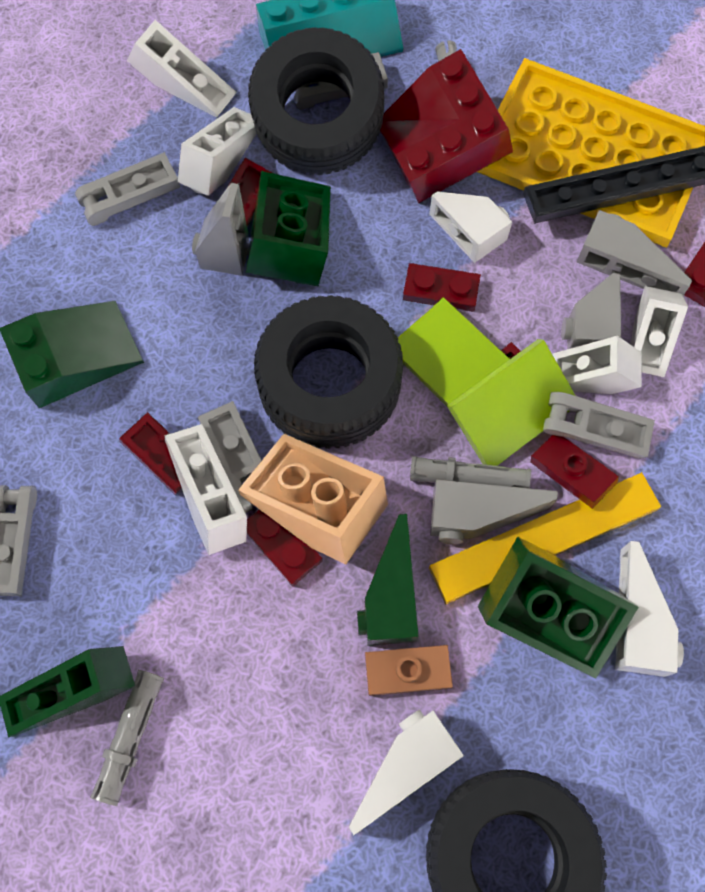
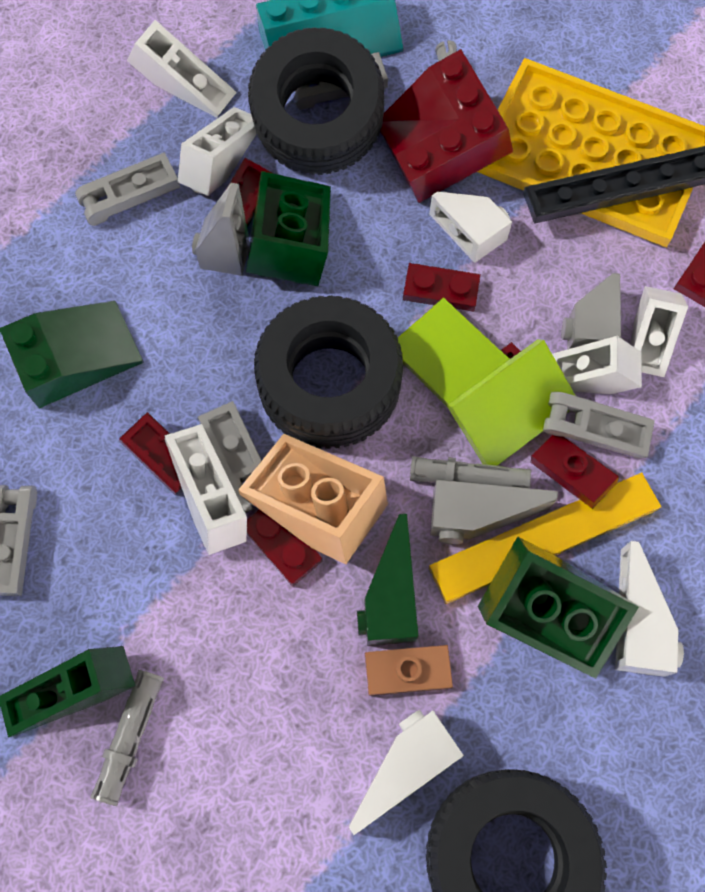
light grey slope [577,210,692,295] -> none

